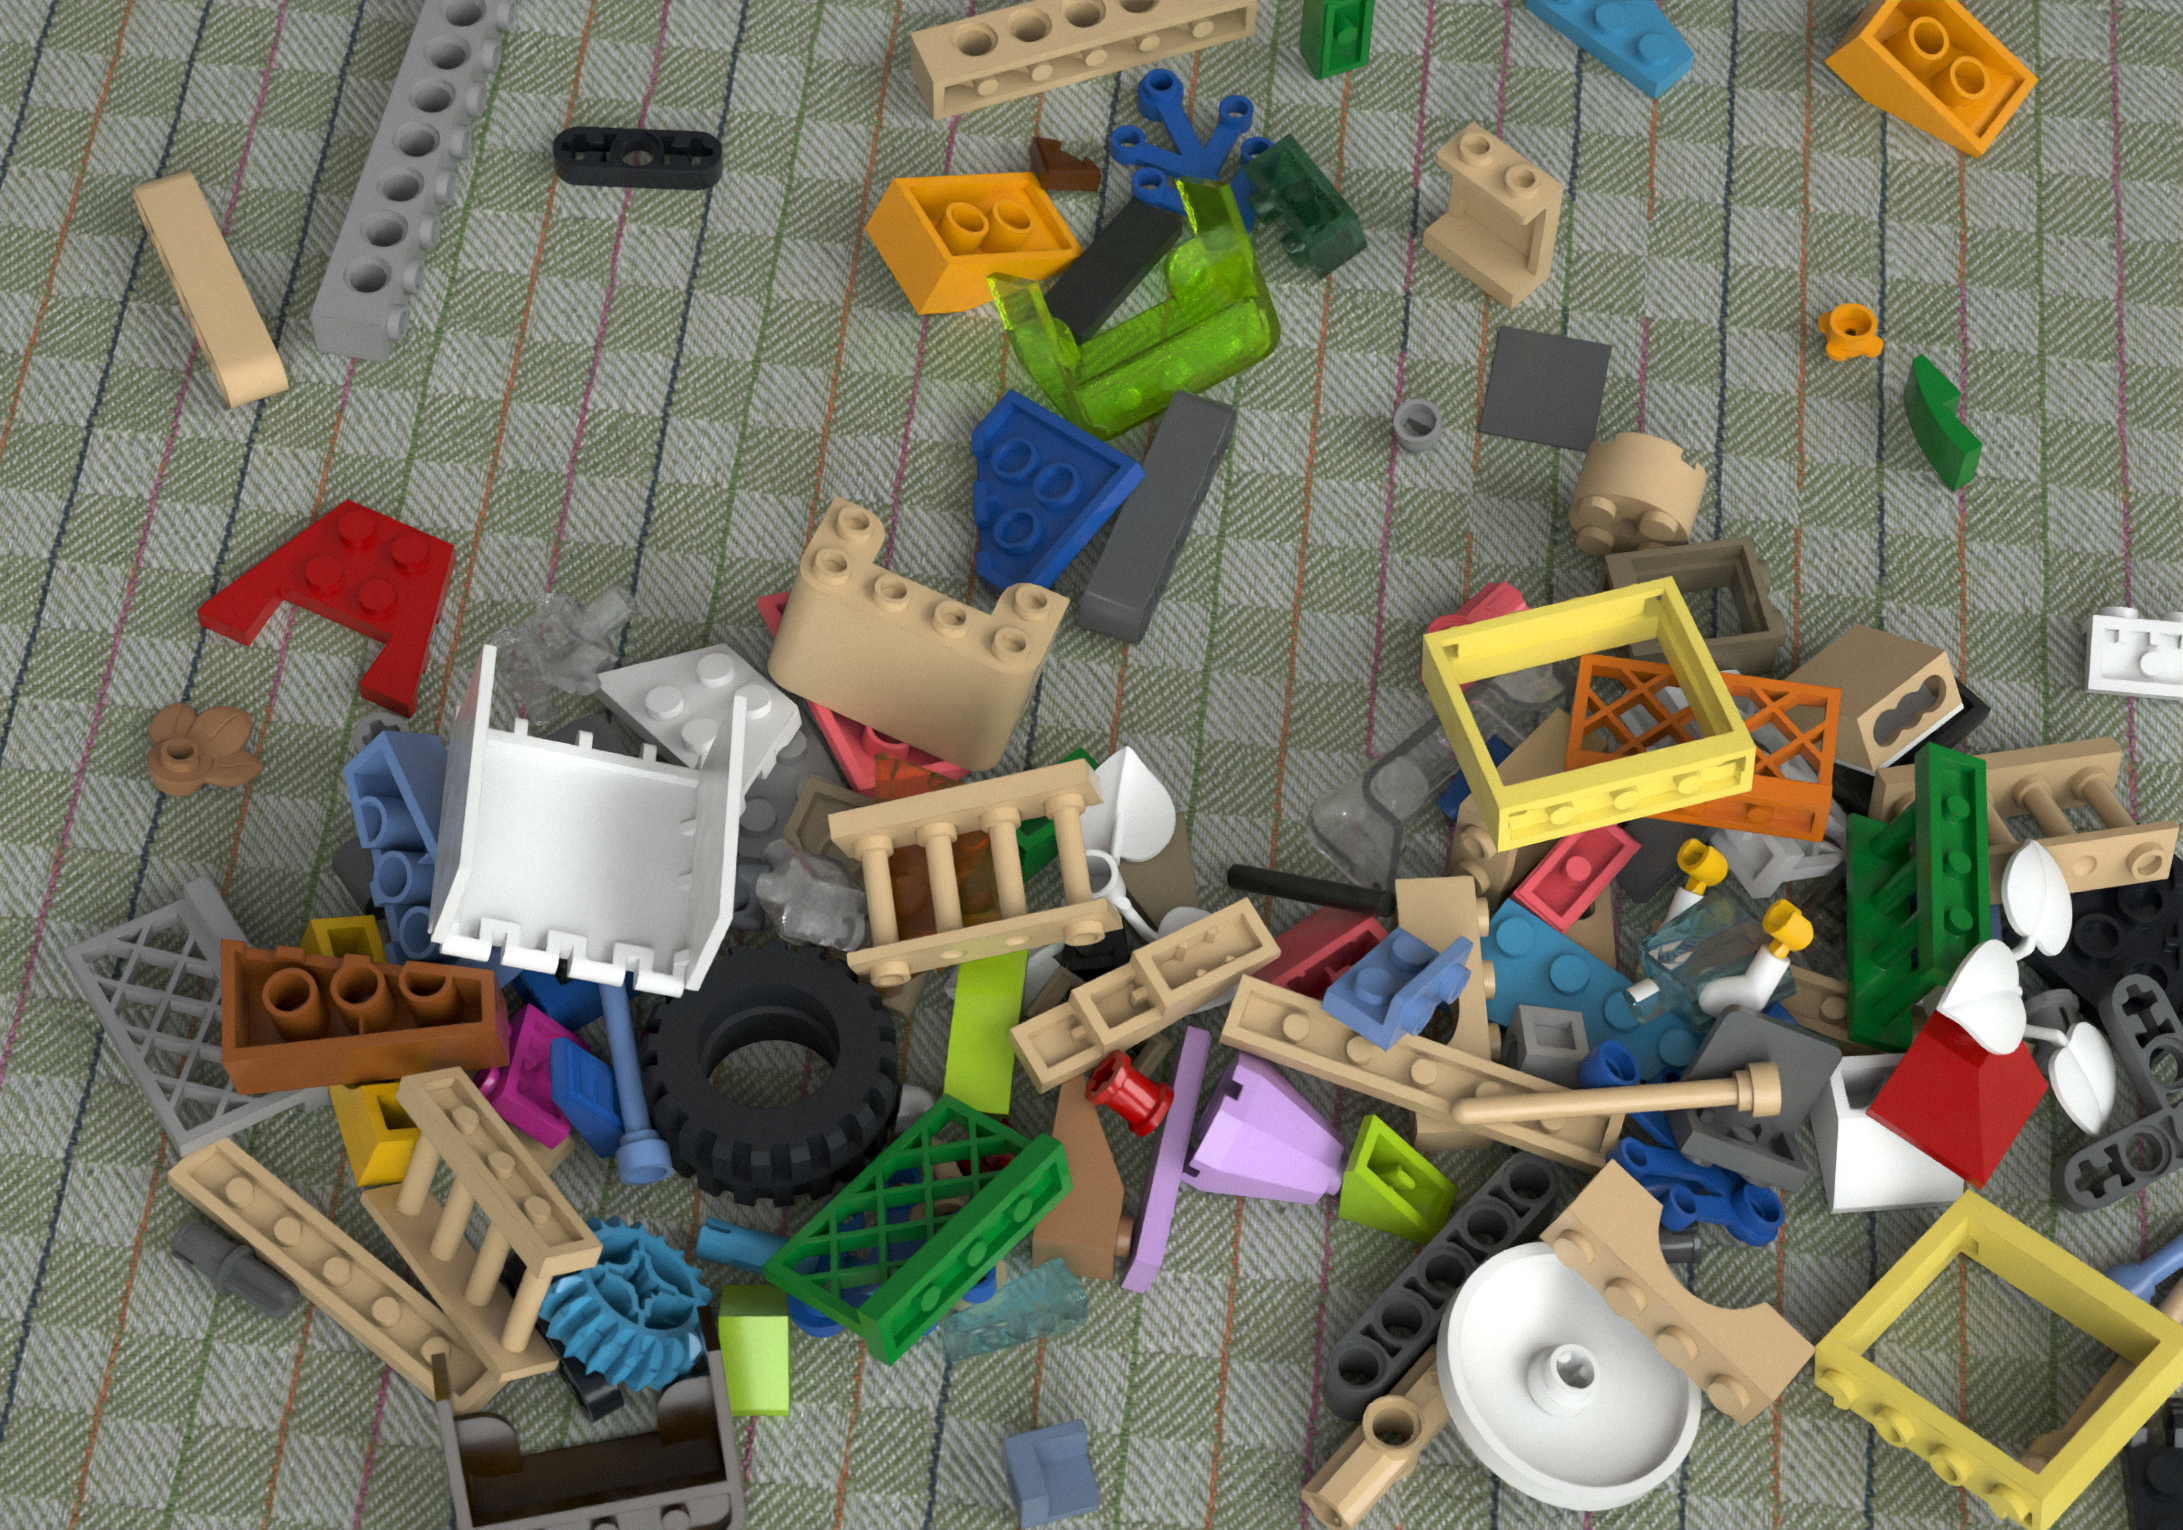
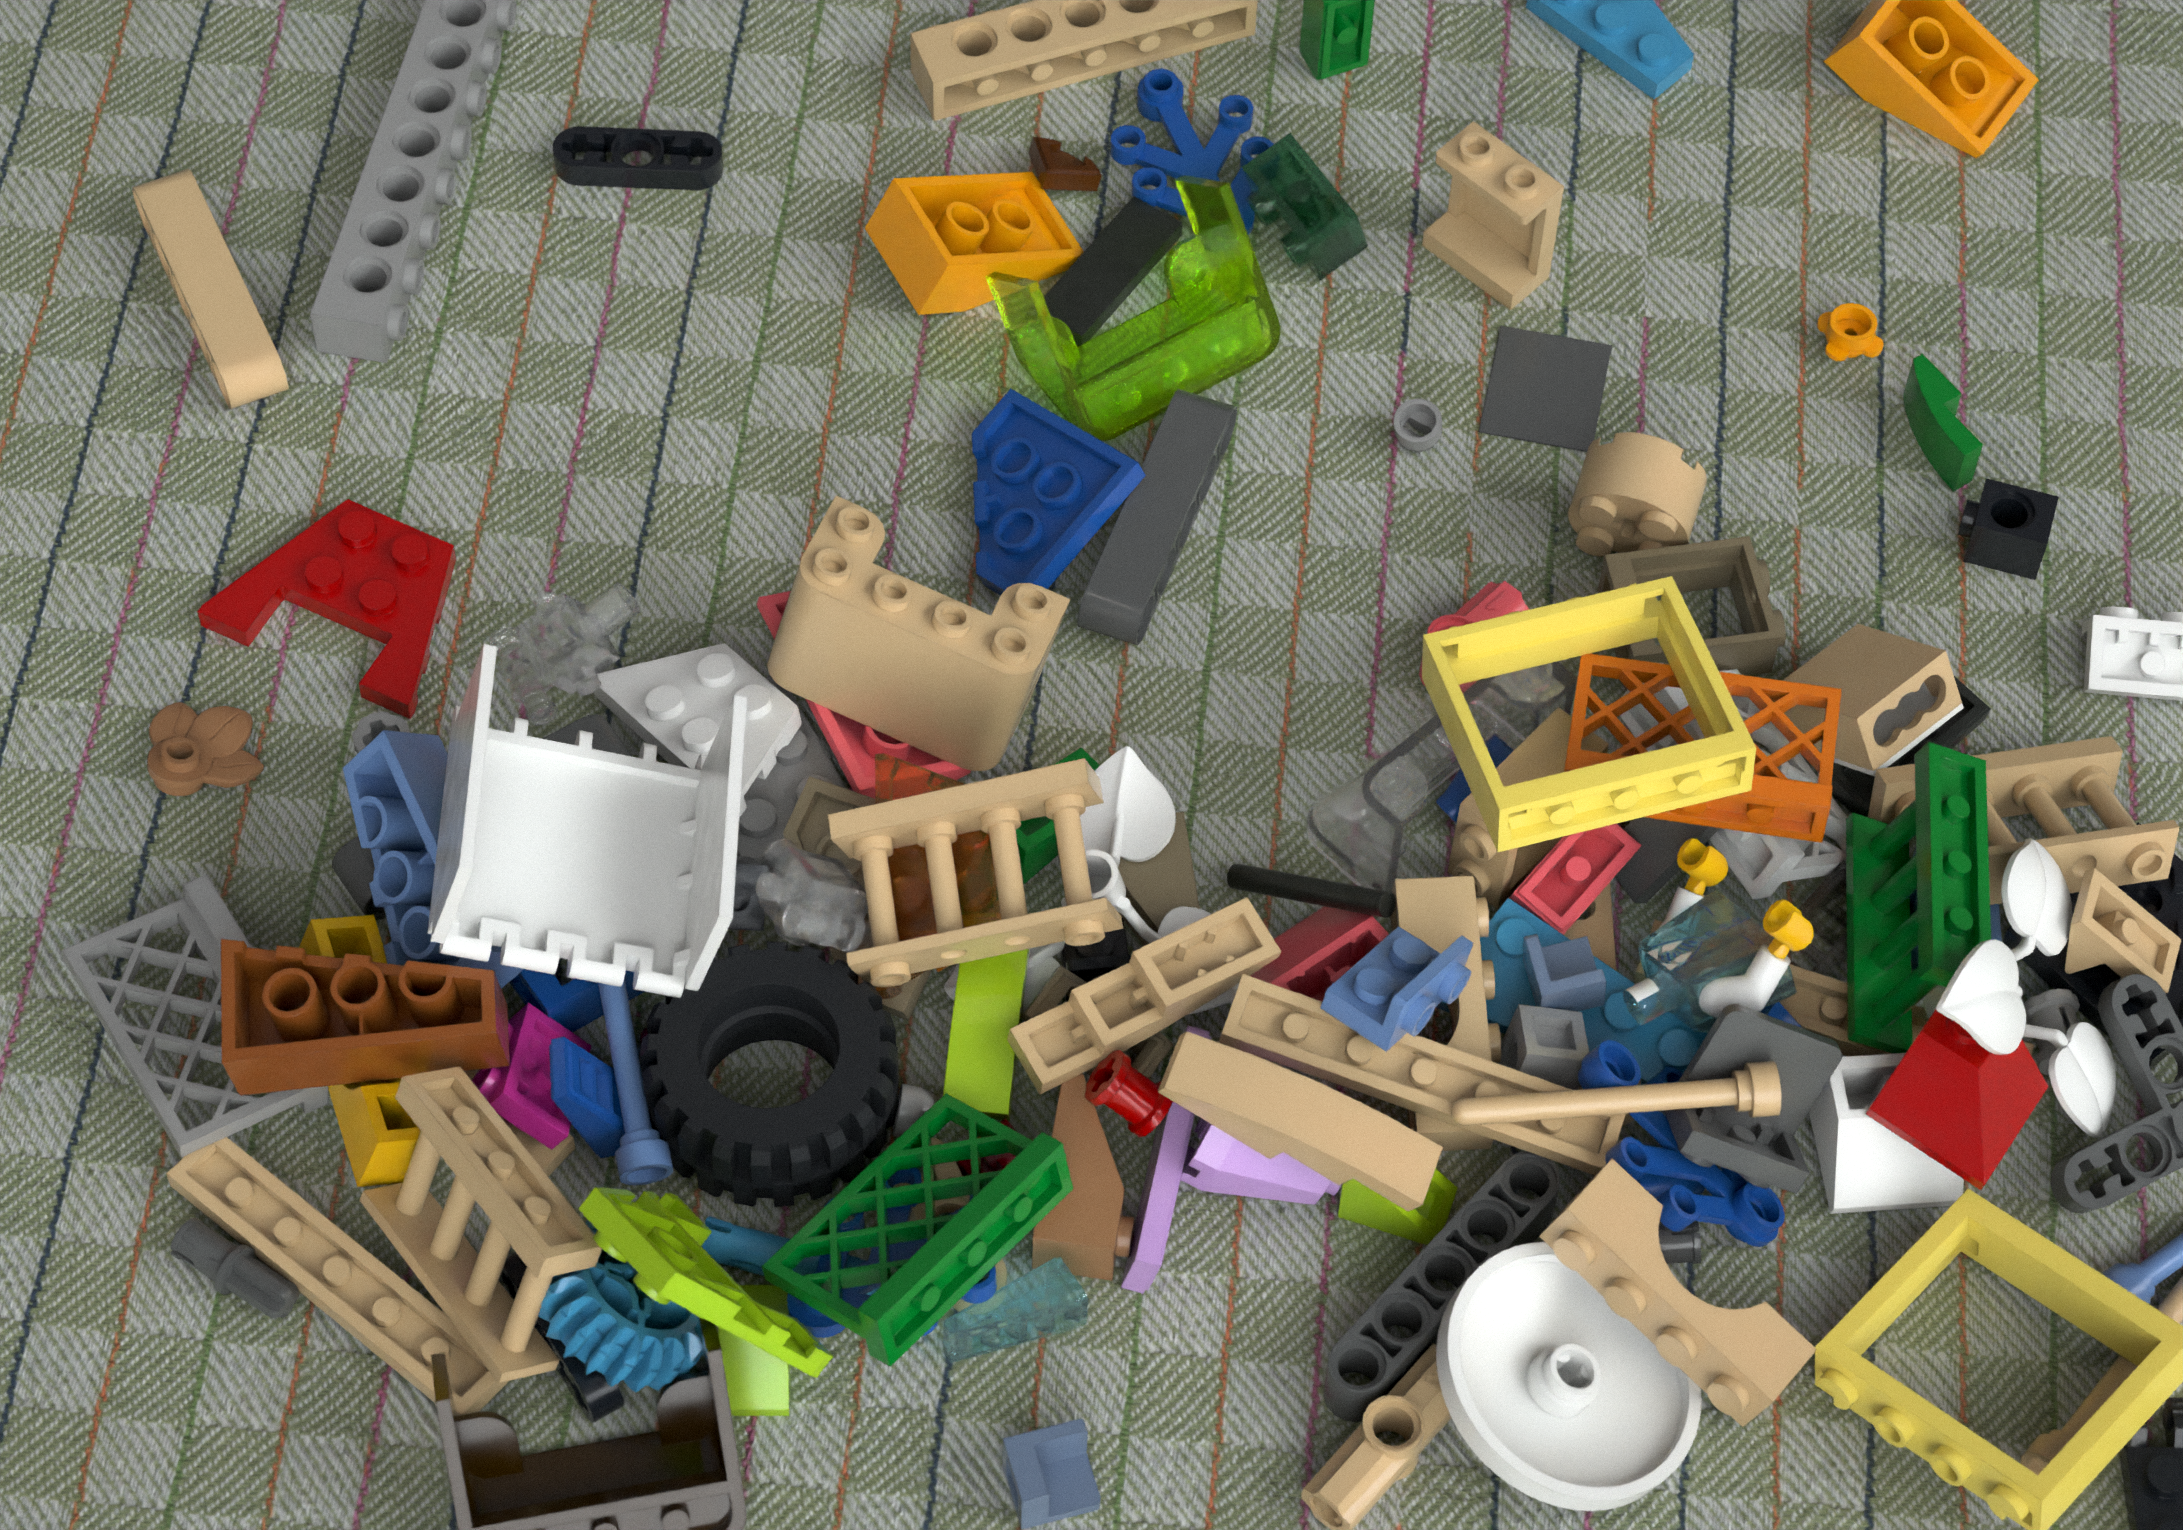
none -> lime wing [578,1187,833,1378]
none -> tan slope [1158,1031,1443,1212]
none -> sand blue panel [1523,934,1607,1012]
none -> black brick [1958,478,2059,580]
none -> tan slope [2065,868,2181,994]

